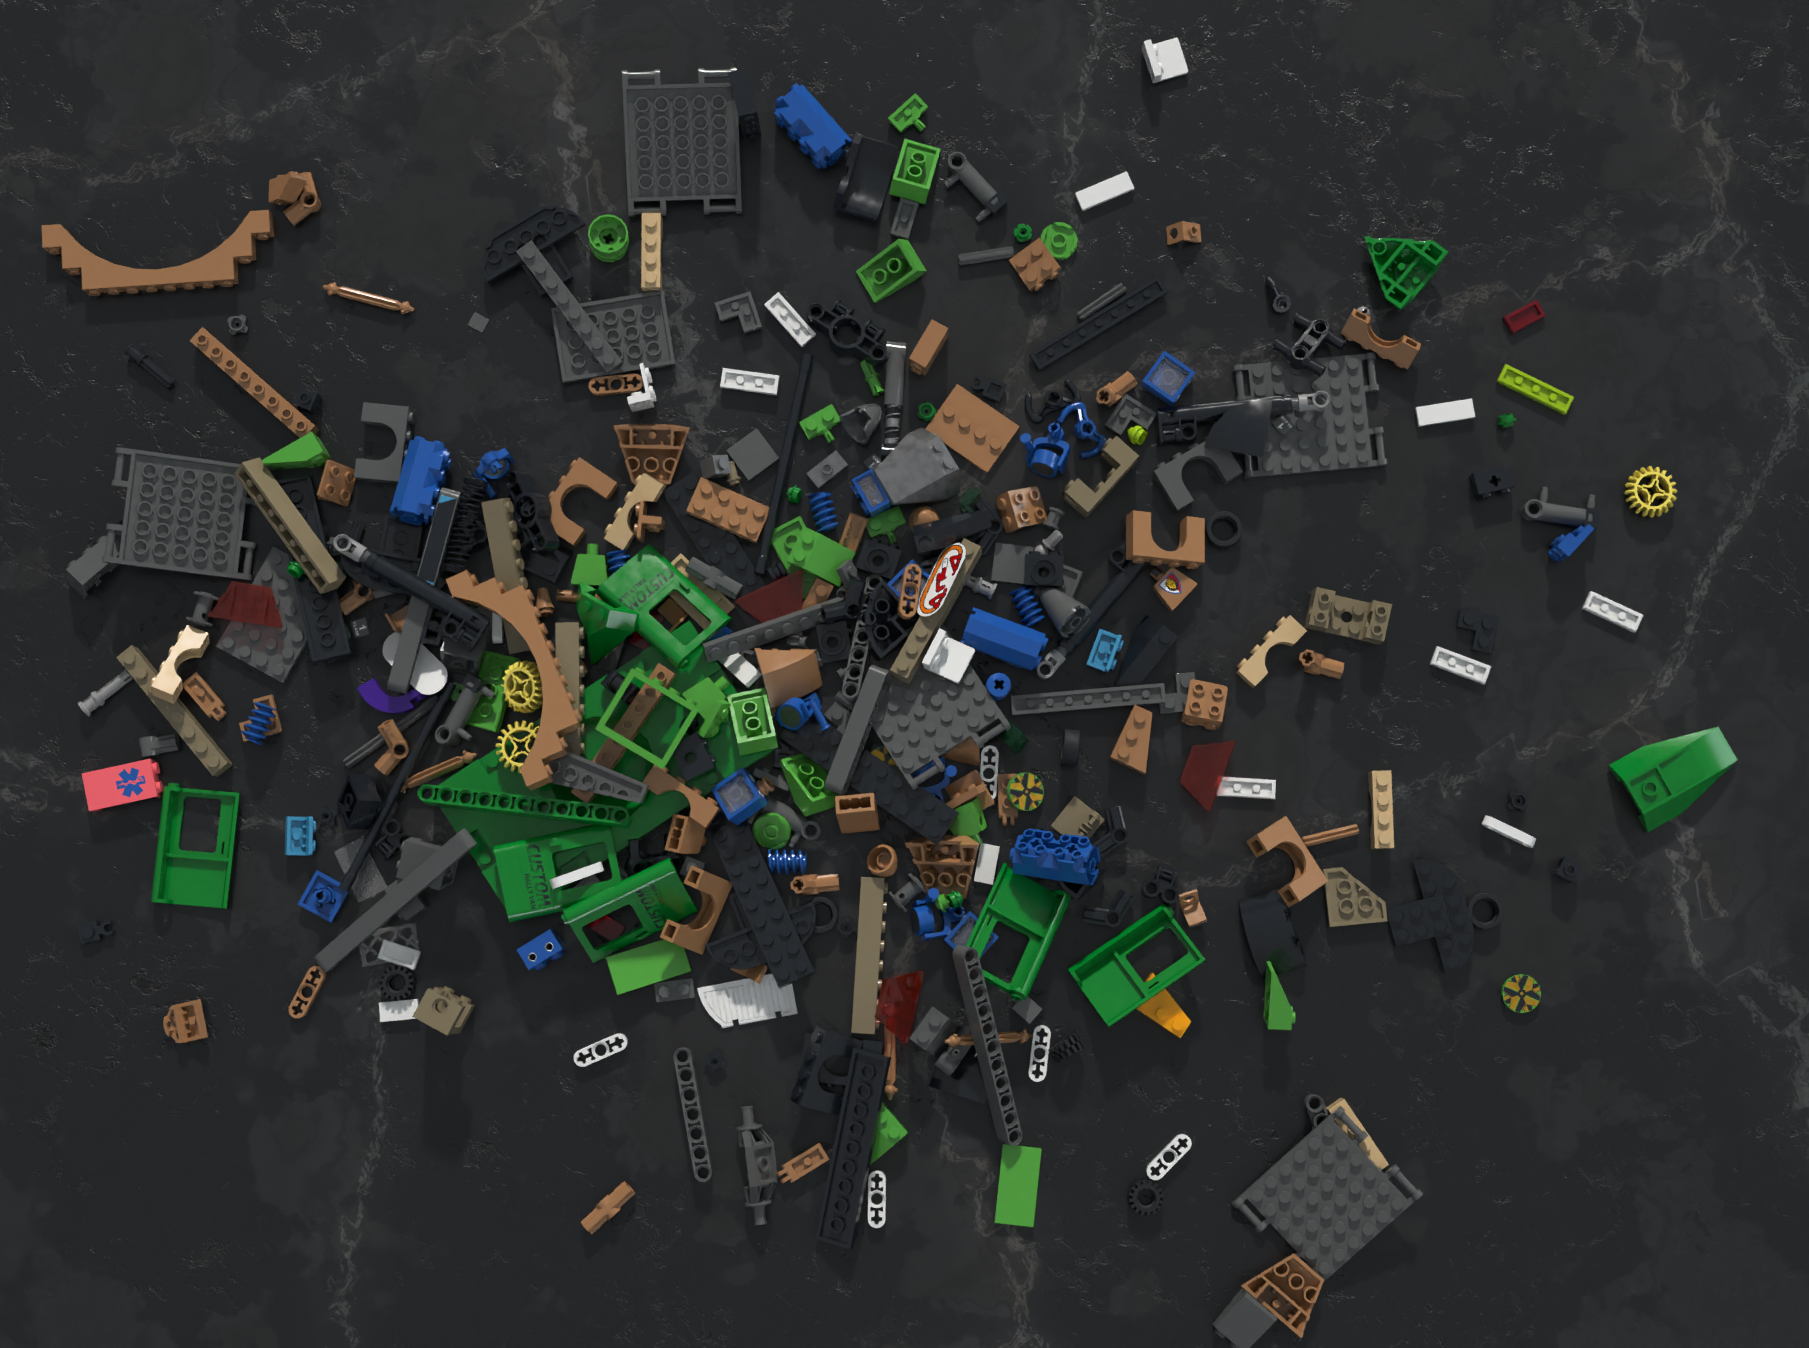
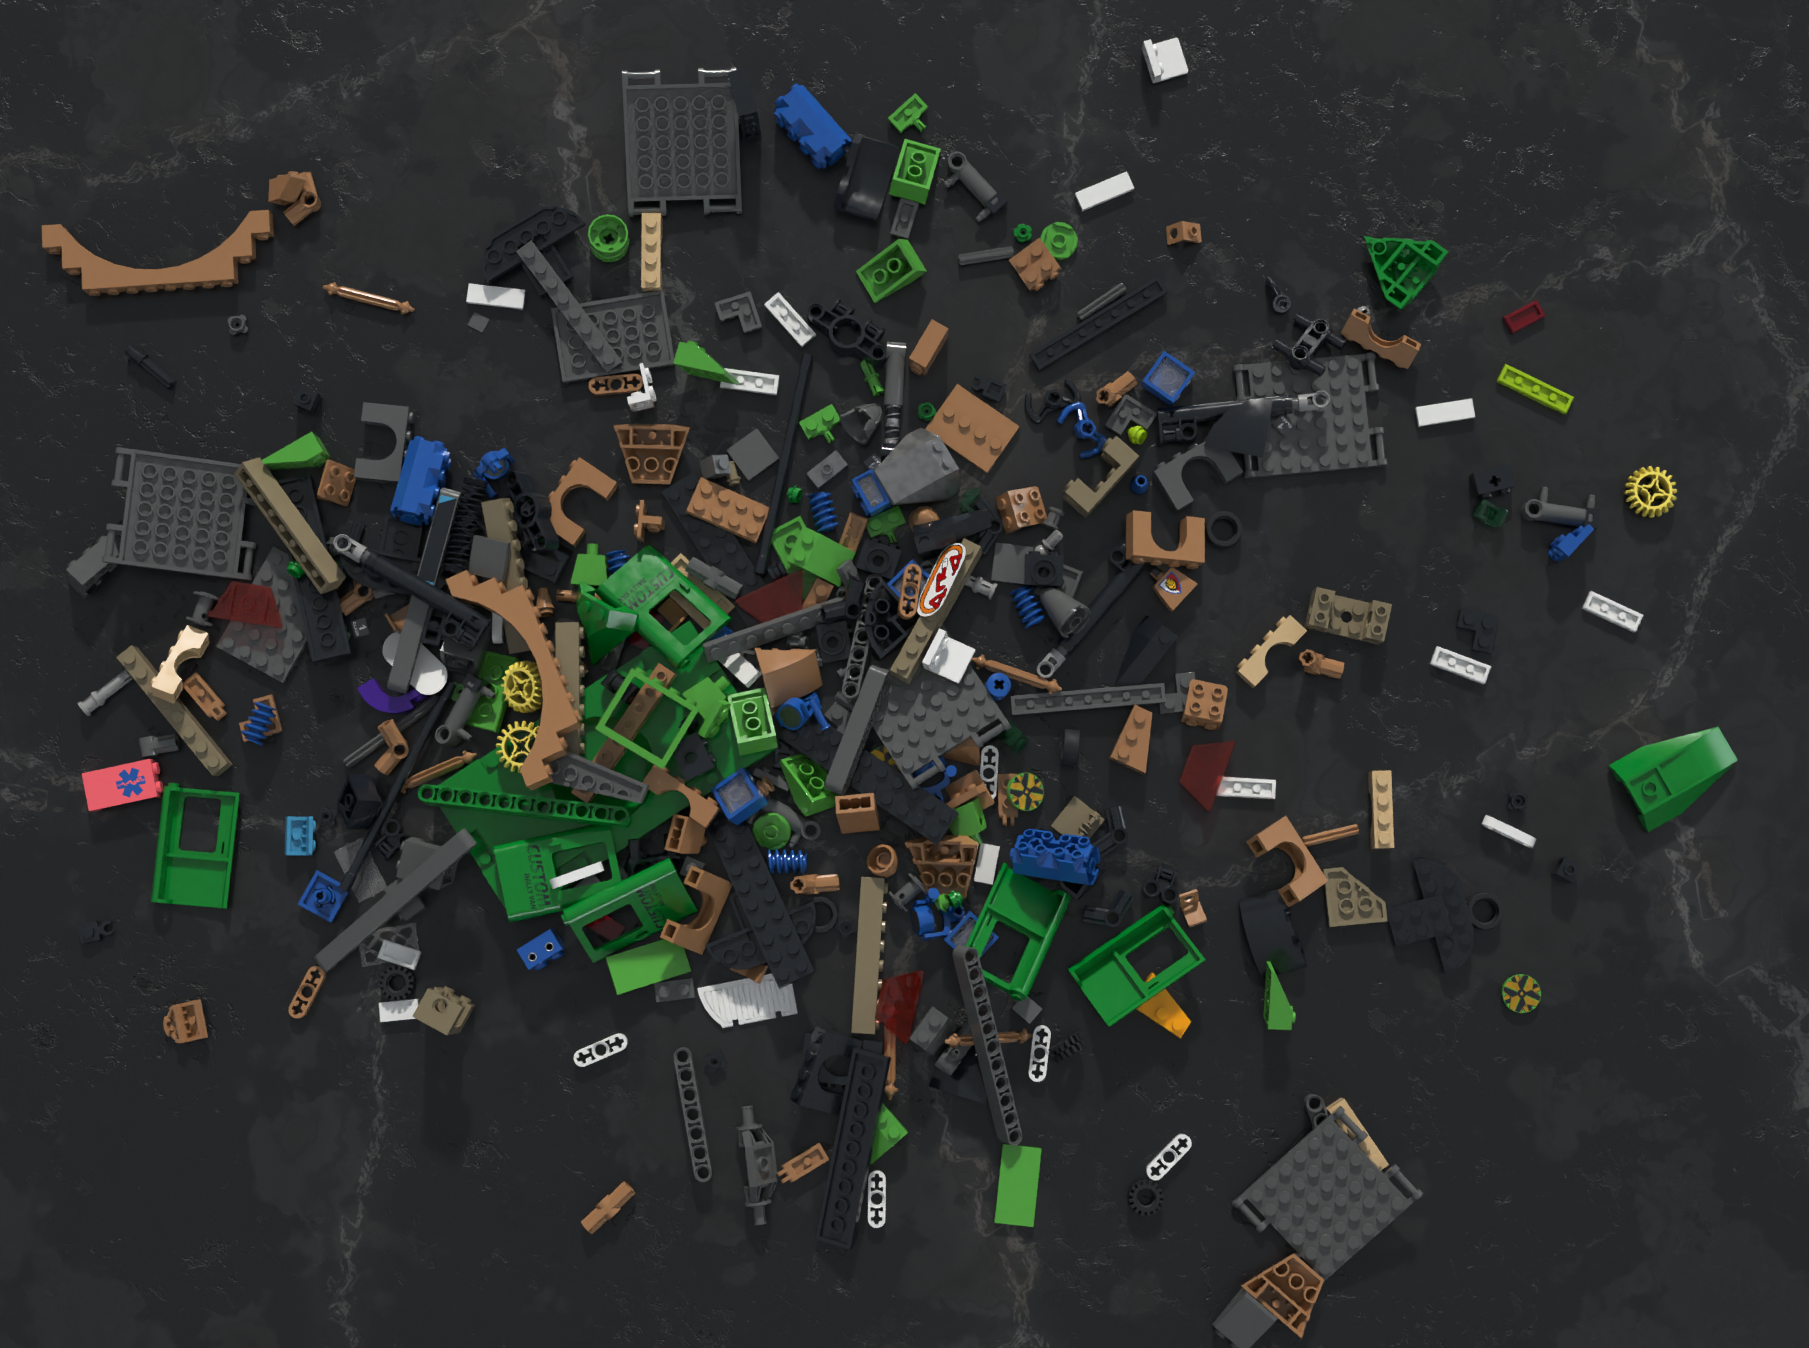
medium nougat brick [190,327,319,438] -> none
tan arch [604,473,666,551] -> none
blue brick [960,607,1048,671] -> none
blue piece [1020,422,1071,477] -> none
dark azure bracket [1086,629,1124,673] -> none
green plate [1498,413,1516,428] -> none
none -> white tile [466,283,526,310]
none -> dark grey tile [468,535,511,581]
none -> bright green slope [673,341,739,385]
none -> medium nougat wheel [971,654,1062,695]
none -> blue cone [1130,475,1149,494]
none -> clear green bracket [1473,499,1508,527]

